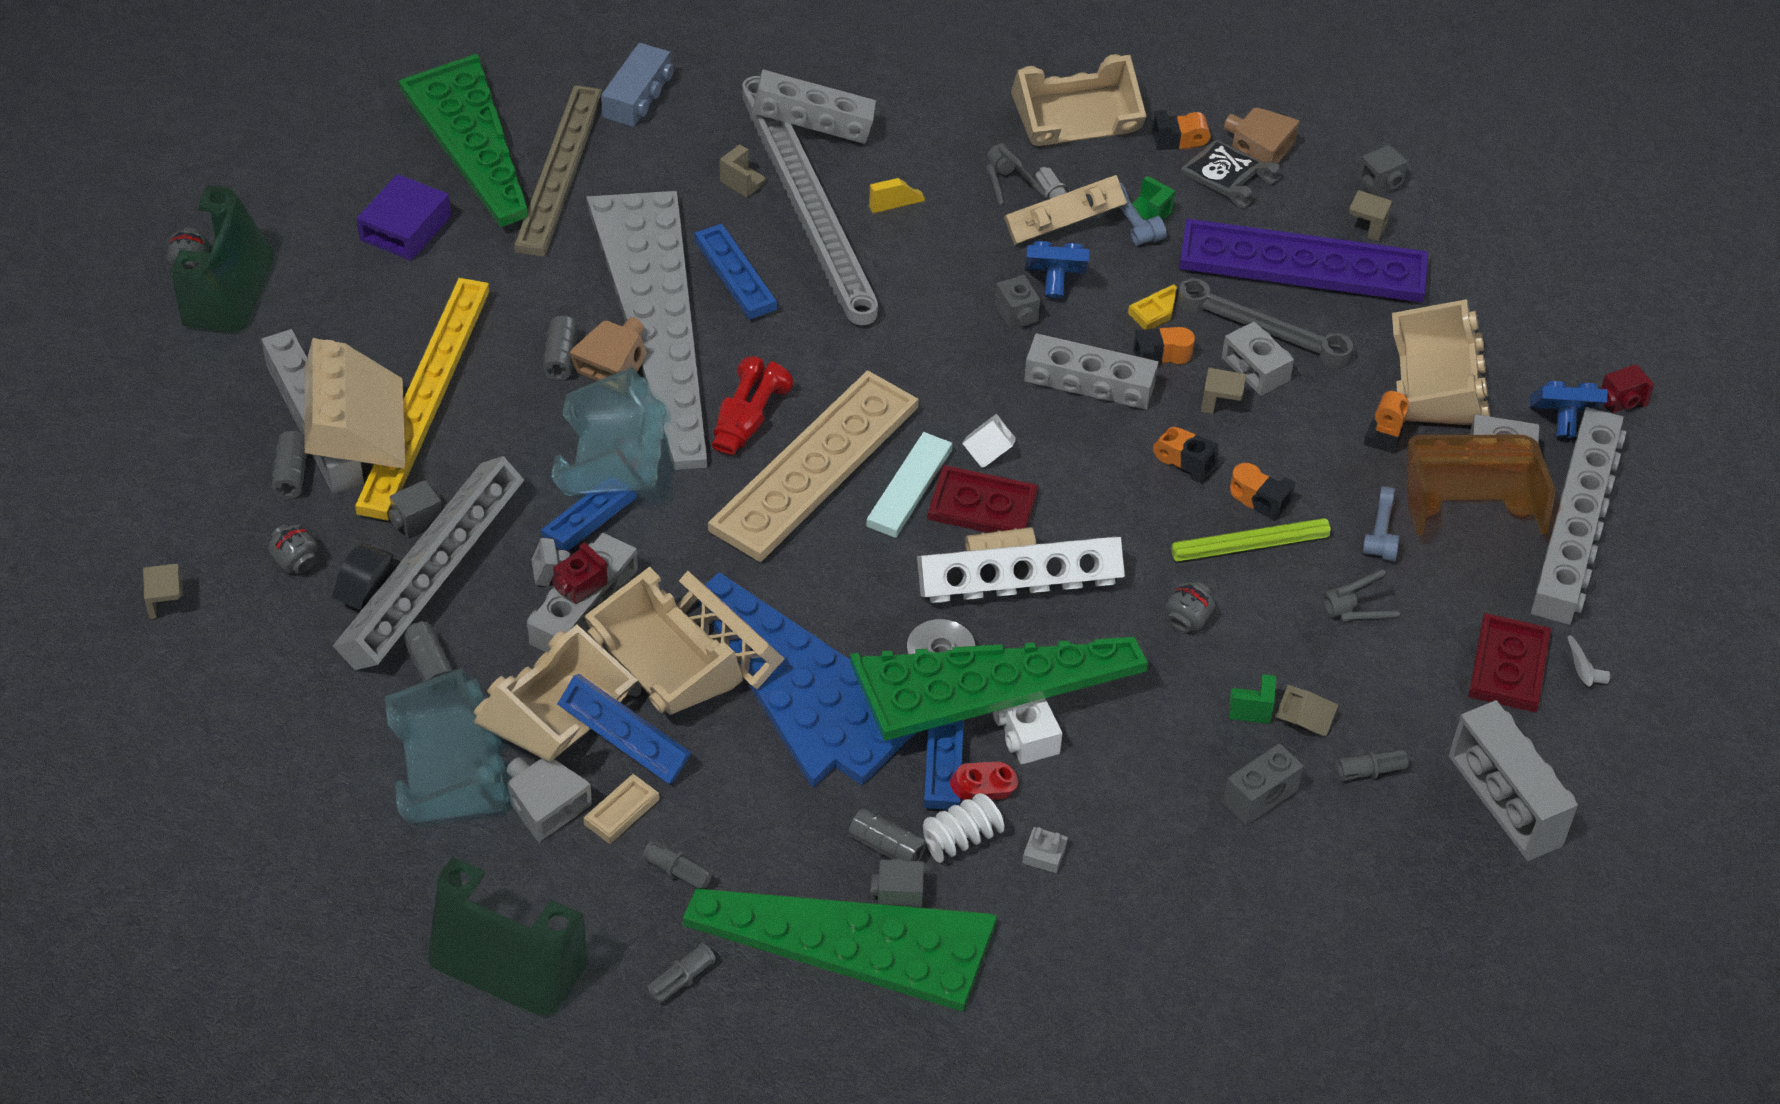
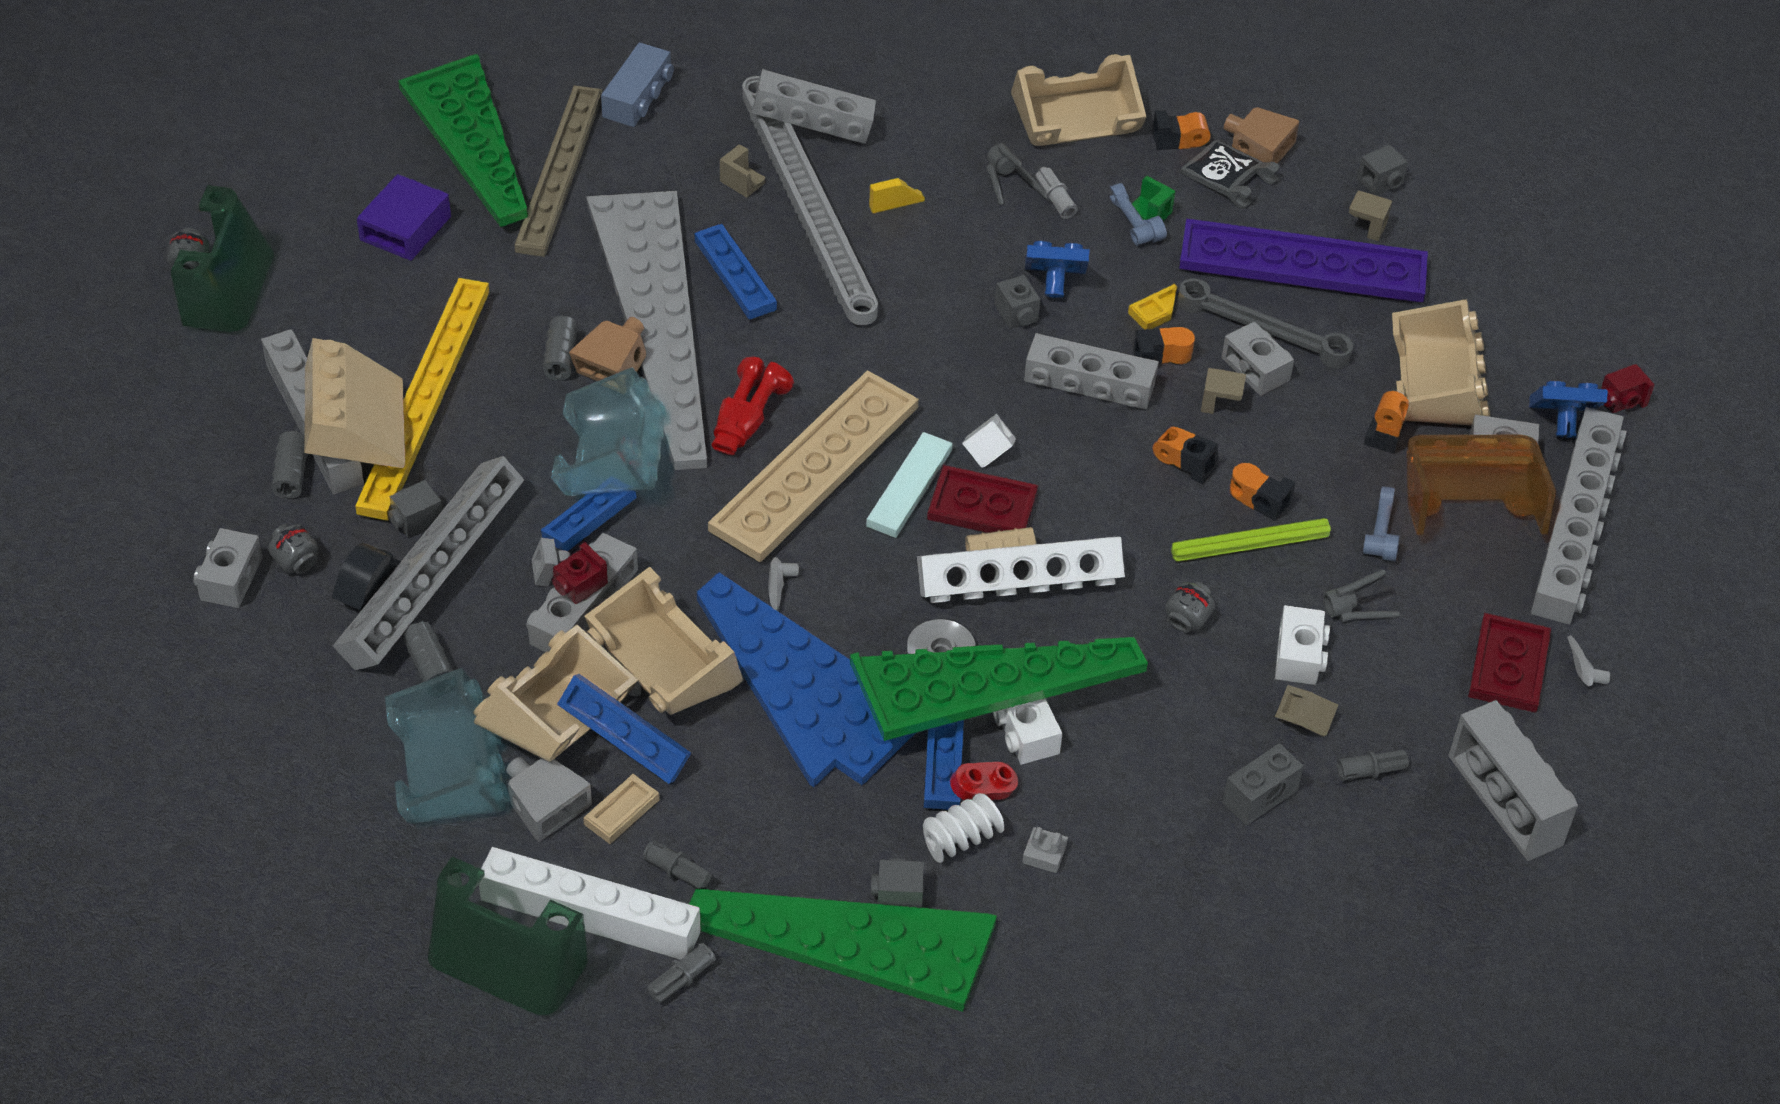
dark tan panel [143,563,184,619] -> none
tan fence [677,571,785,689] -> none
dark grey axle [848,808,926,861] -> none
tan hinge [1004,175,1127,245] -> none
green panel [1228,674,1276,724] -> none
none -> light grey brick [193,528,263,608]
none -> white brick [478,847,700,960]
none -> light grey bar [768,557,799,611]
none -> white brick [1275,605,1330,685]

